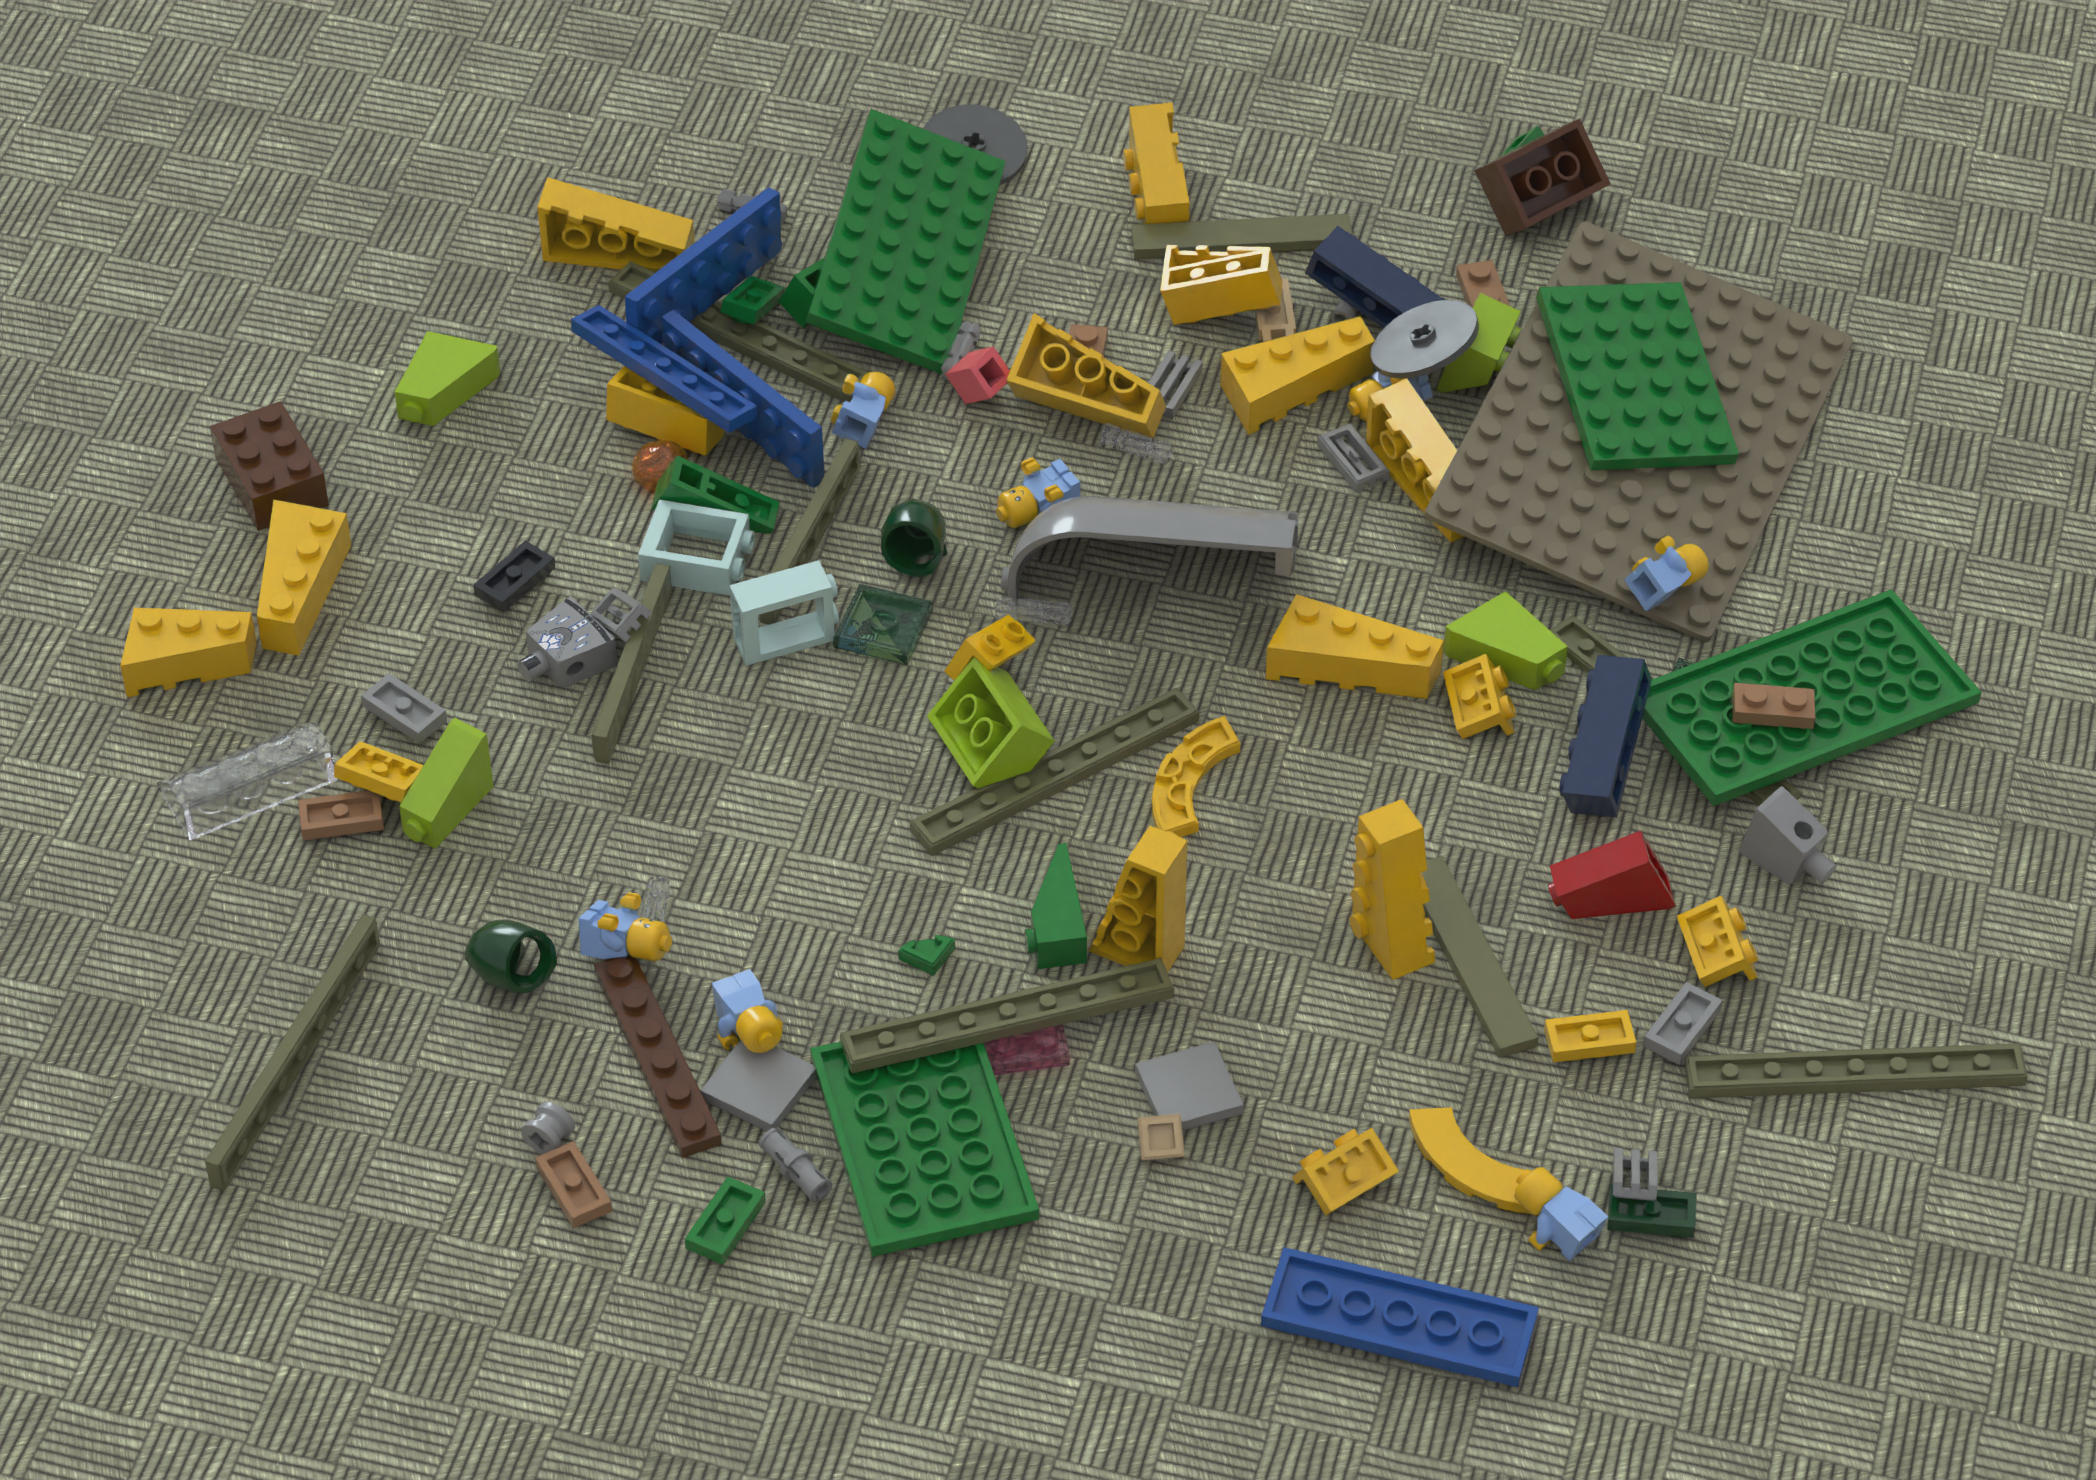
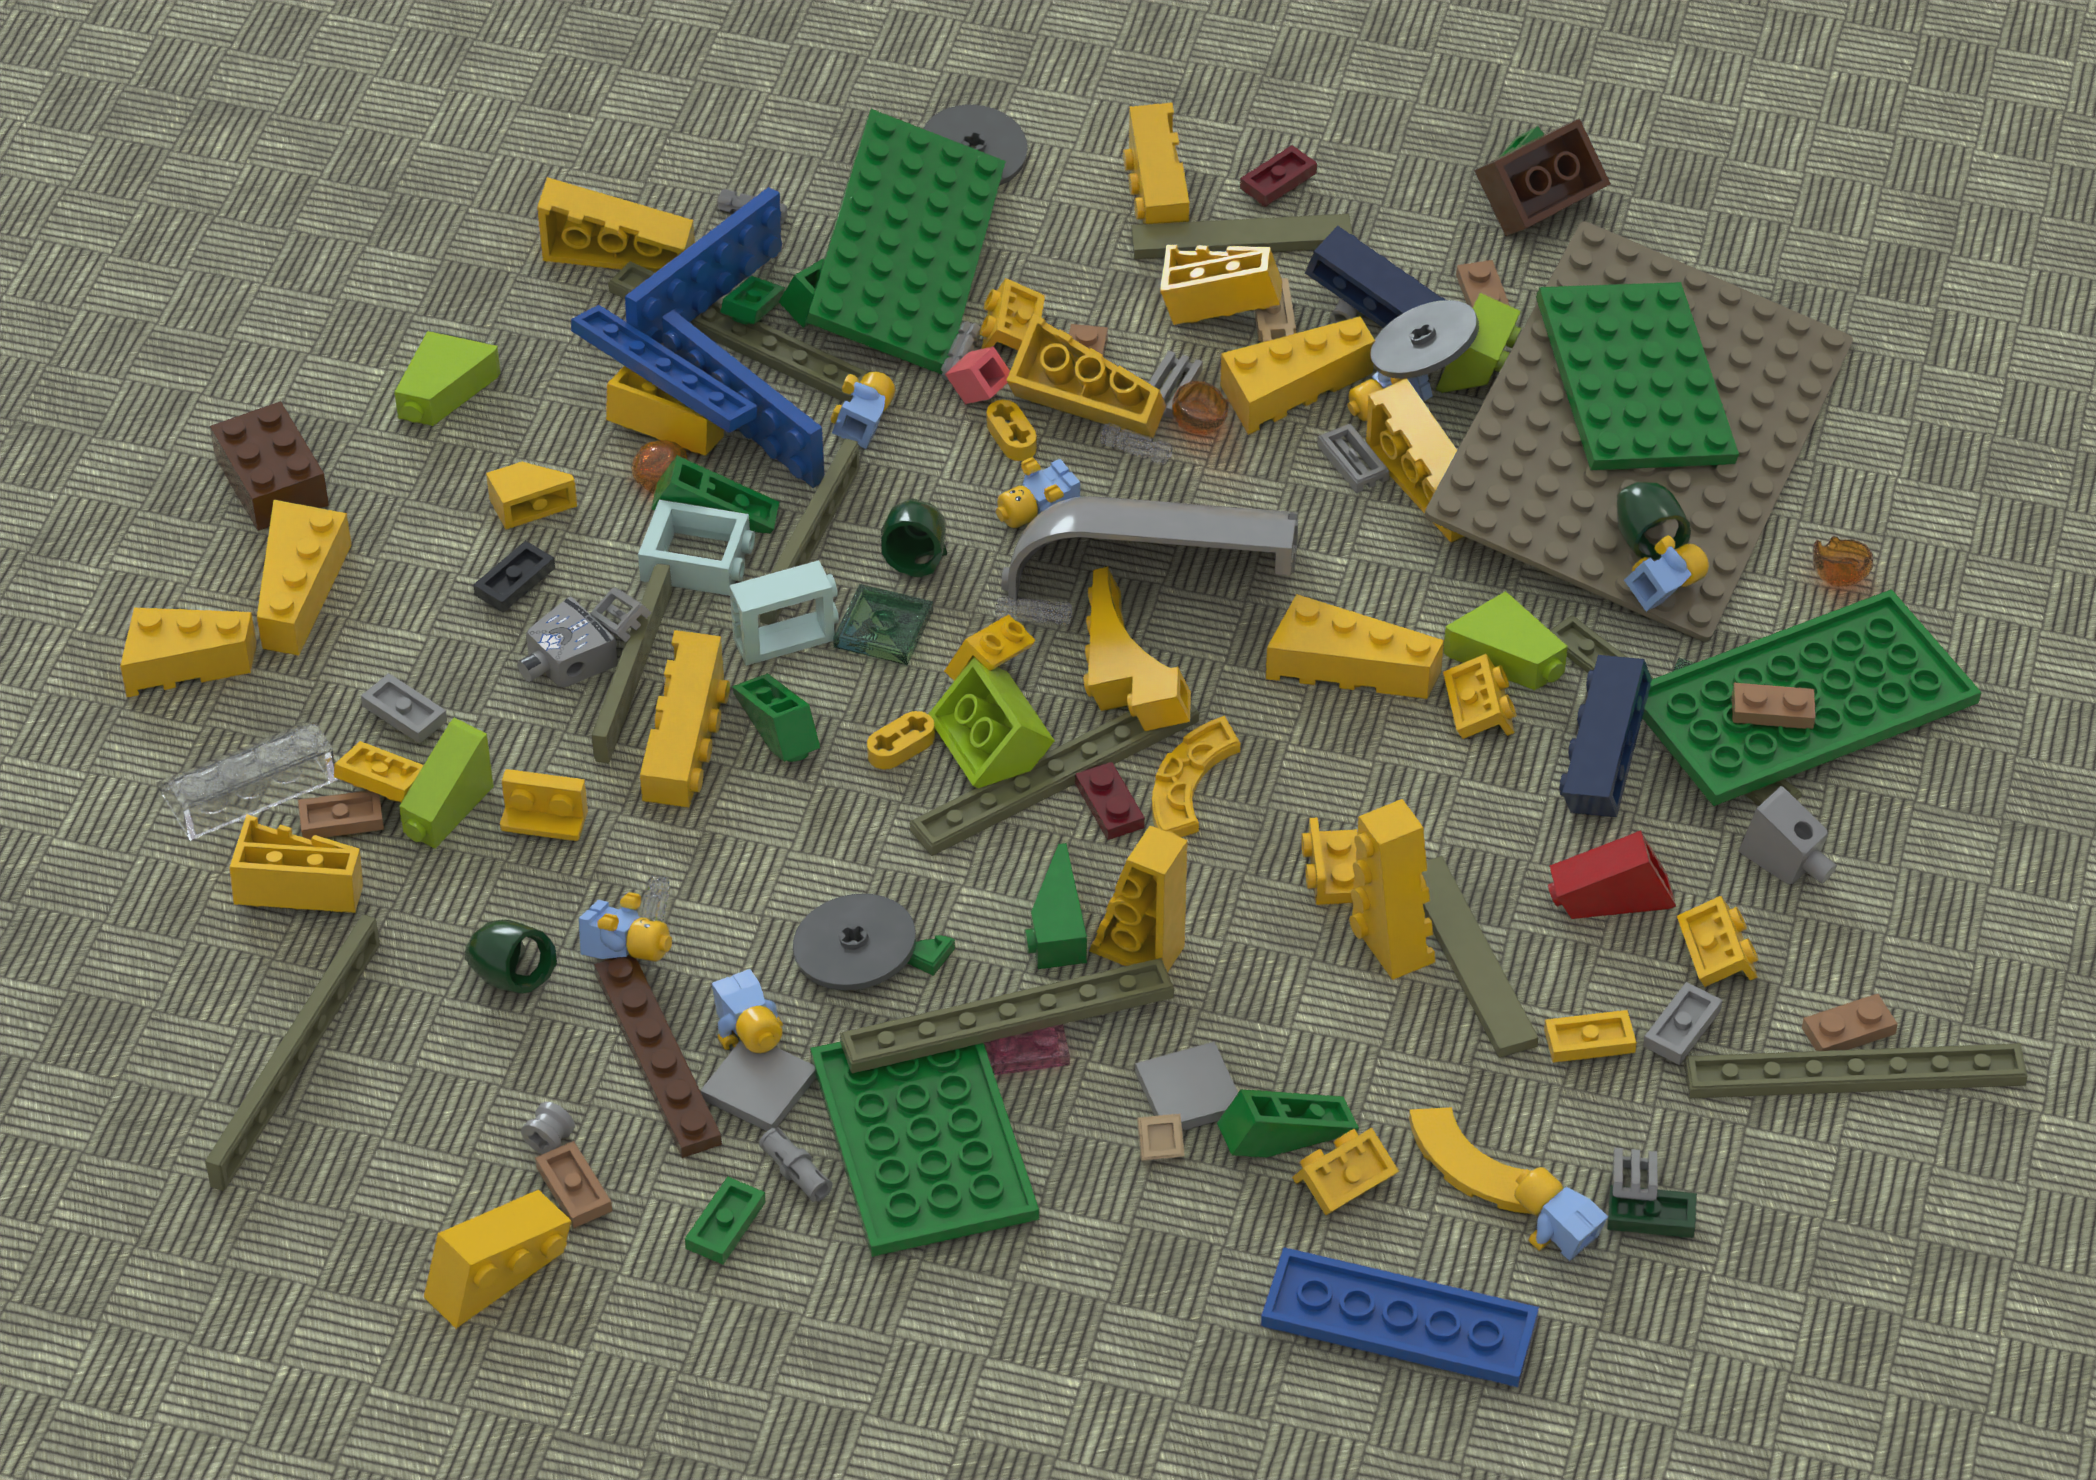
none -> yellow wedge [230,814,363,913]
none -> yellow wedge [424,1190,571,1329]
none -> yellow slope [486,462,577,530]
none -> yellow bracket [500,769,588,841]
none -> yellow wedge [640,630,730,808]
none -> green slope [732,673,821,762]
none -> dark grey piece [793,894,917,990]
none -> yellow beam [867,711,935,770]
none -> yellow bracket [979,278,1045,350]
none -> yellow beam [986,400,1037,461]
none -> dark red plate [1075,762,1145,840]
none -> yellow arch [1083,567,1191,731]
none -> clear orange hair [1172,381,1229,436]
none -> green slope [1217,1089,1359,1158]
none -> dark red plate [1240,145,1317,207]
none -> yellow bracket [1301,817,1357,905]
none -> dark green piece [1617,482,1691,560]
none -> medium nougat plate [1802,993,1898,1051]
none -> clear orange hair [1813,536,1873,587]

